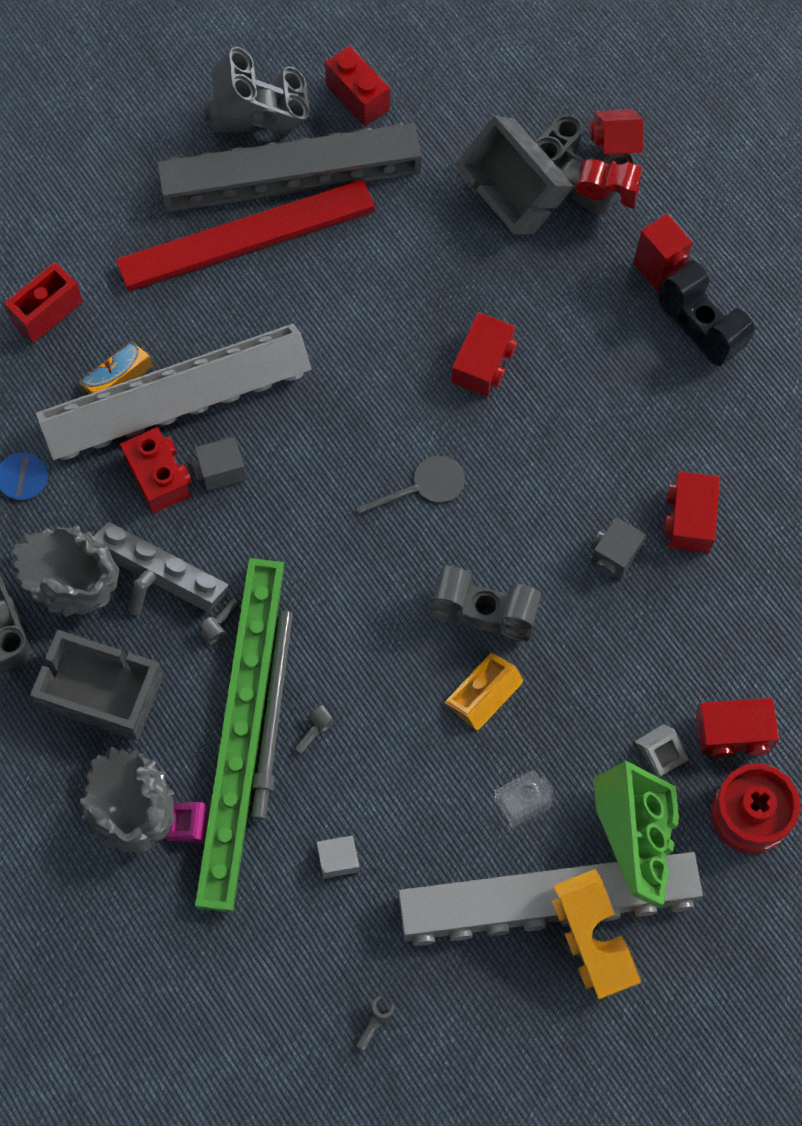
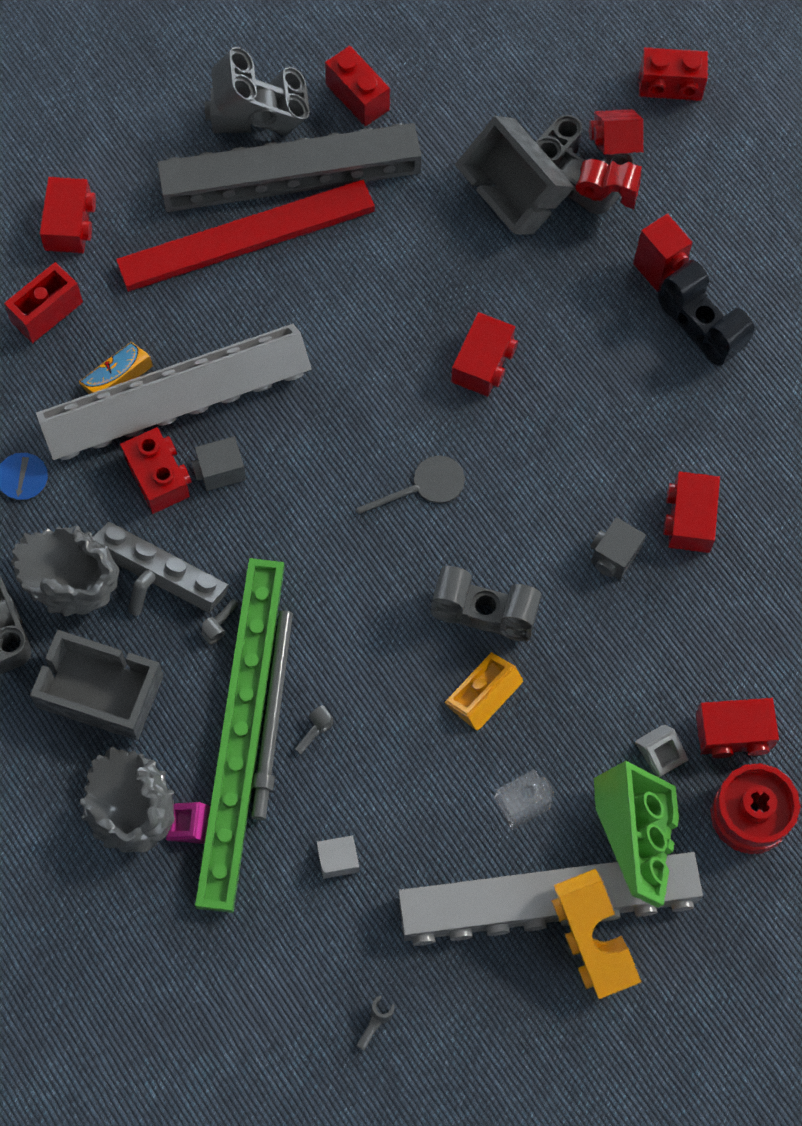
none -> red brick [40,177,96,253]
none -> red brick [639,48,708,101]

